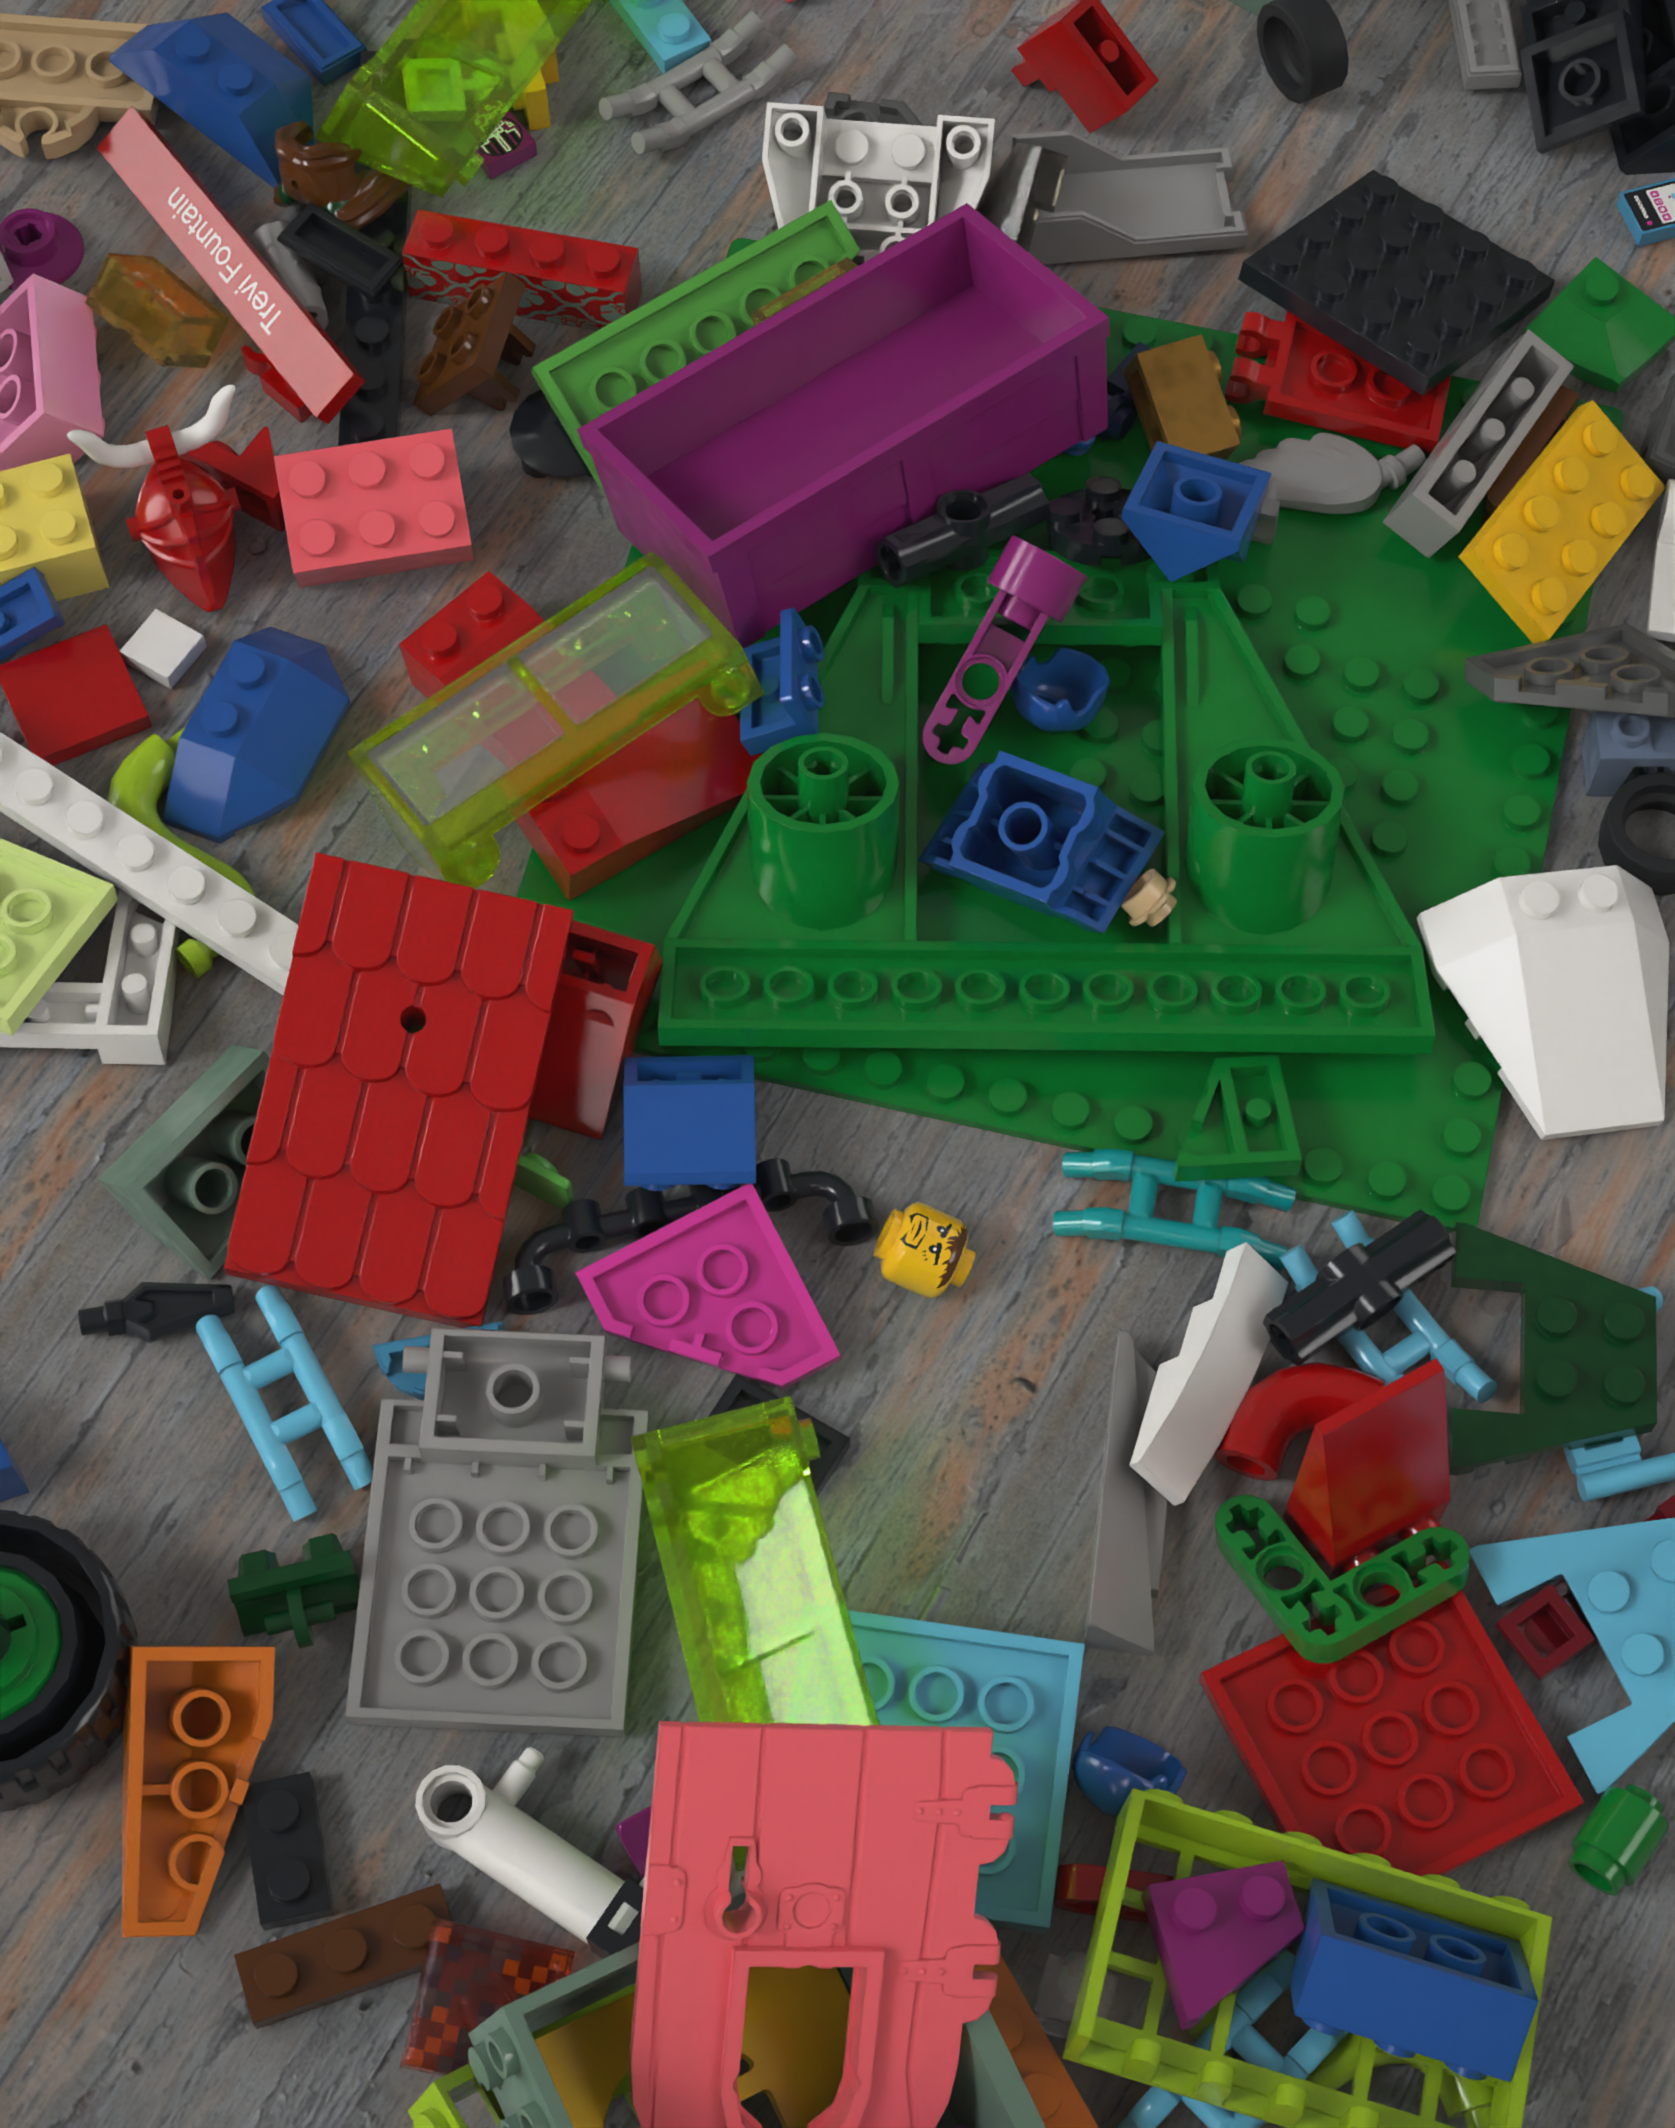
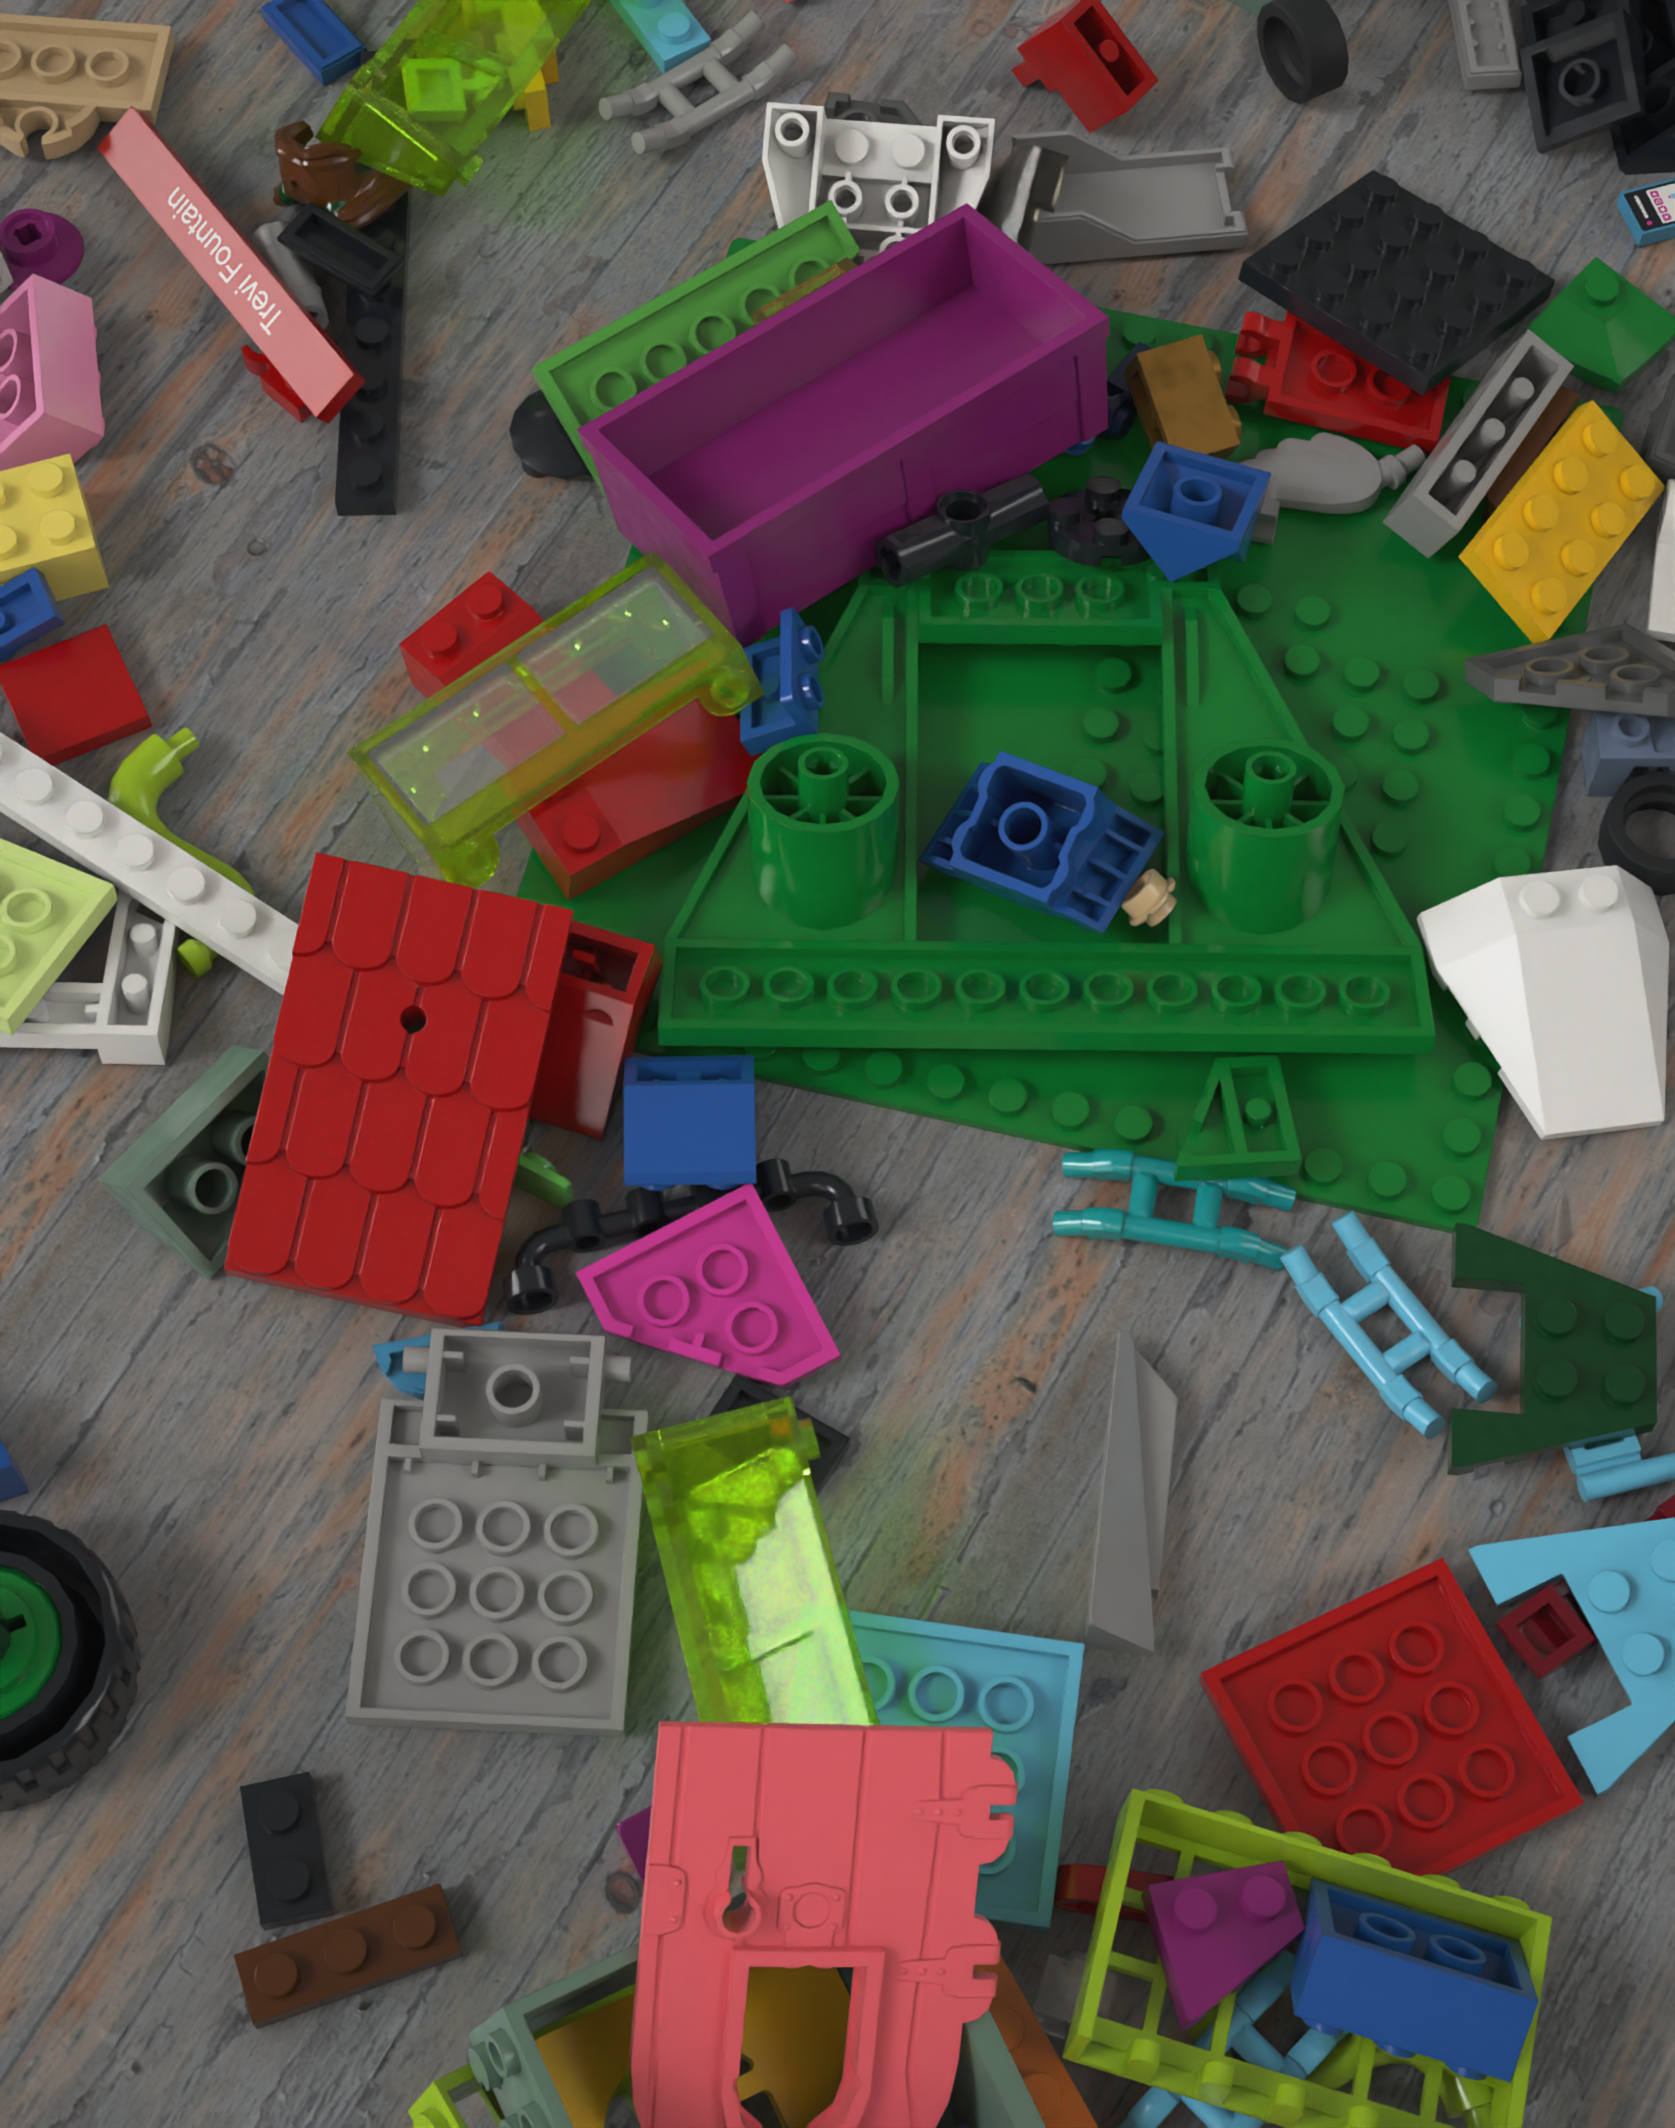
red helmet [67,385,242,612] -> none
black piece [78,1282,235,1343] -> none
clear yellow brick [85,253,230,368] -> none
blue wedge [110,12,314,188] -> none
white tile [120,609,207,689] -> none
orange wedge [122,1645,275,1937] -> none
blue wedge [163,626,351,844] -> none
red slope [179,426,286,532] -> none
medium azure piece [196,1285,373,1522] -> none
dark green hips [227,1533,360,1649] -> none
coral brick [274,429,475,588] -> none
clear red tile [400,1918,575,2077] -> none
red brick [402,209,642,331] -> none
reddish brown plate [413,272,536,416] -> none
white piece [415,1747,645,1959] -> none
magenta tile [460,107,537,180] -> none
yellow head [873,1202,976,1299] -> none
magenta beam [923,535,1088,764] -> none
blue hair [1010,647,1111,733] -> none
blue hair [1072,1726,1187,1818] -> none
white slope [1129,1242,1289,1506] -> none
red cylinder [1214,1362,1386,1481] -> none
green beam [1215,1495,1469,1663] -> none
black piece [1262,1209,1456,1366] -> none
red slope [1283,1358,1451,1581] -> none
green brick [1568,1784,1669,1896] -> none

